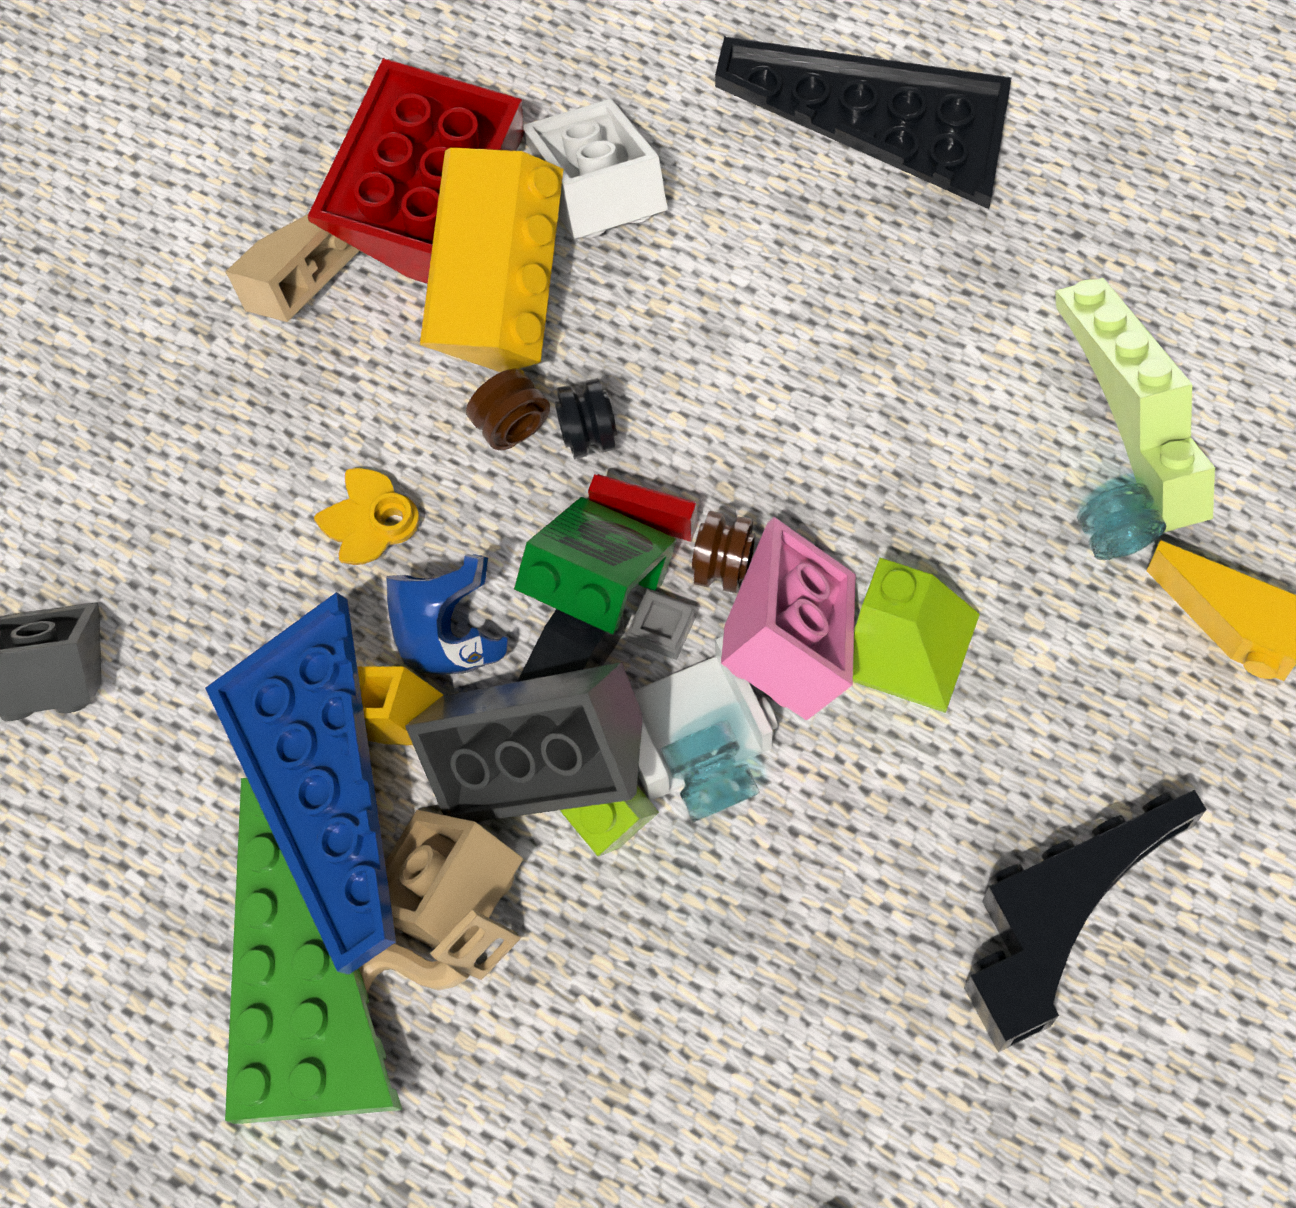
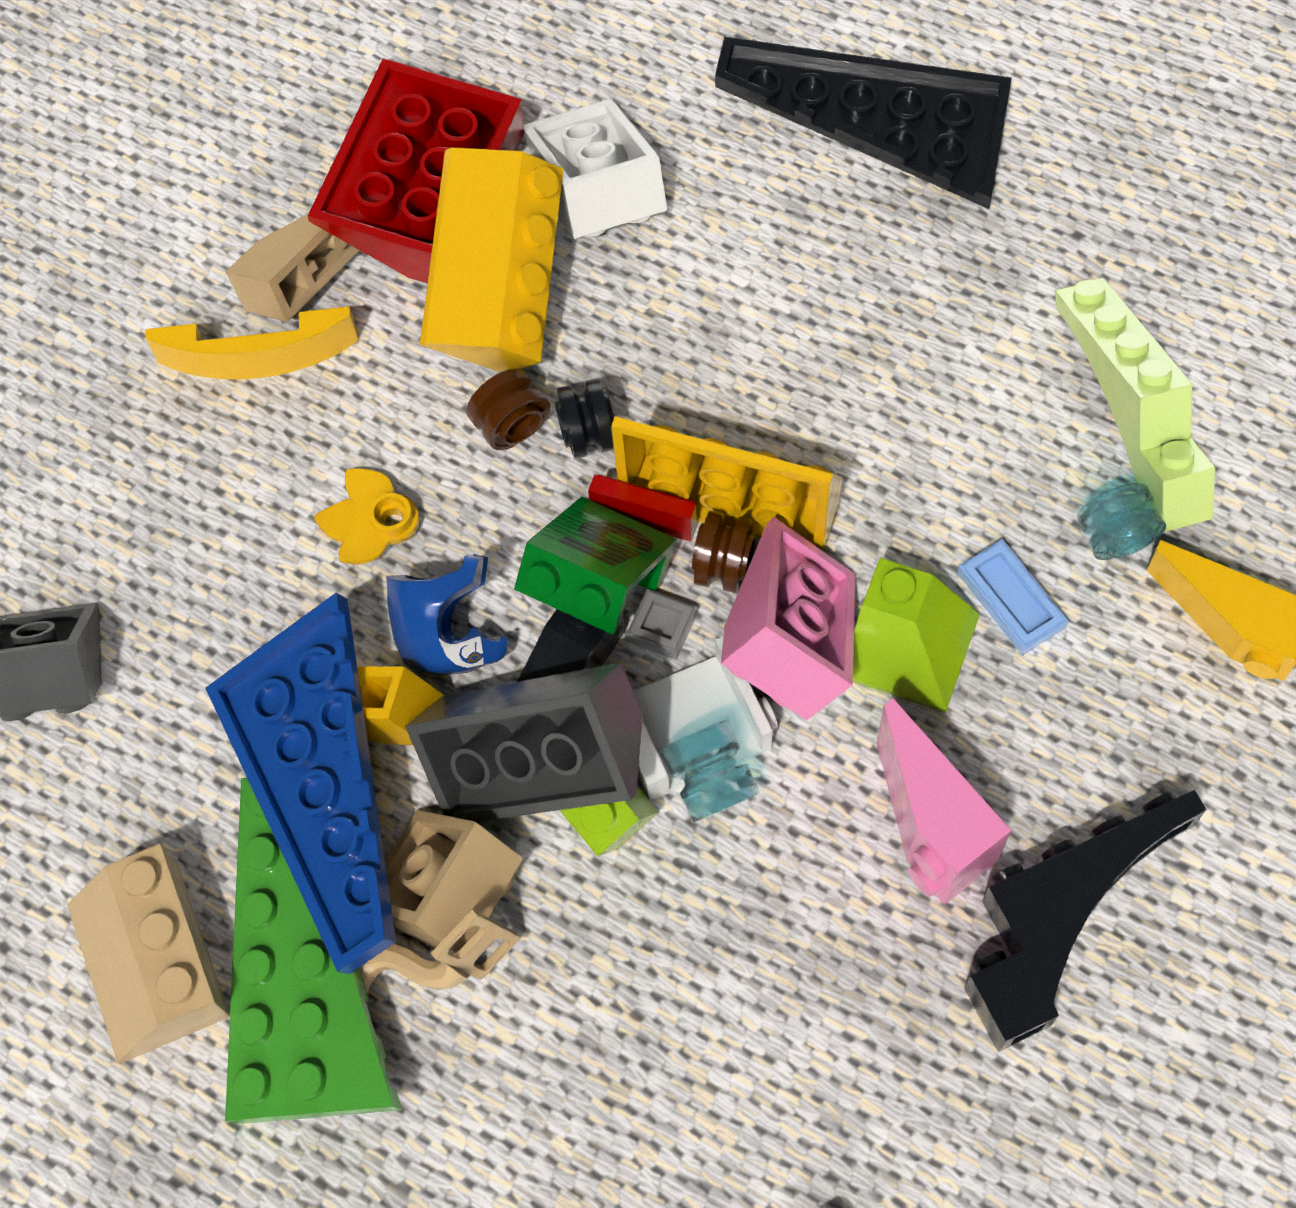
none -> tan slope [67,844,230,1064]
none -> yellow slope [145,306,359,379]
none -> yellow slope [611,416,843,552]
none -> bright pink slope [876,698,1011,905]
none -> light blue tile [957,539,1069,656]

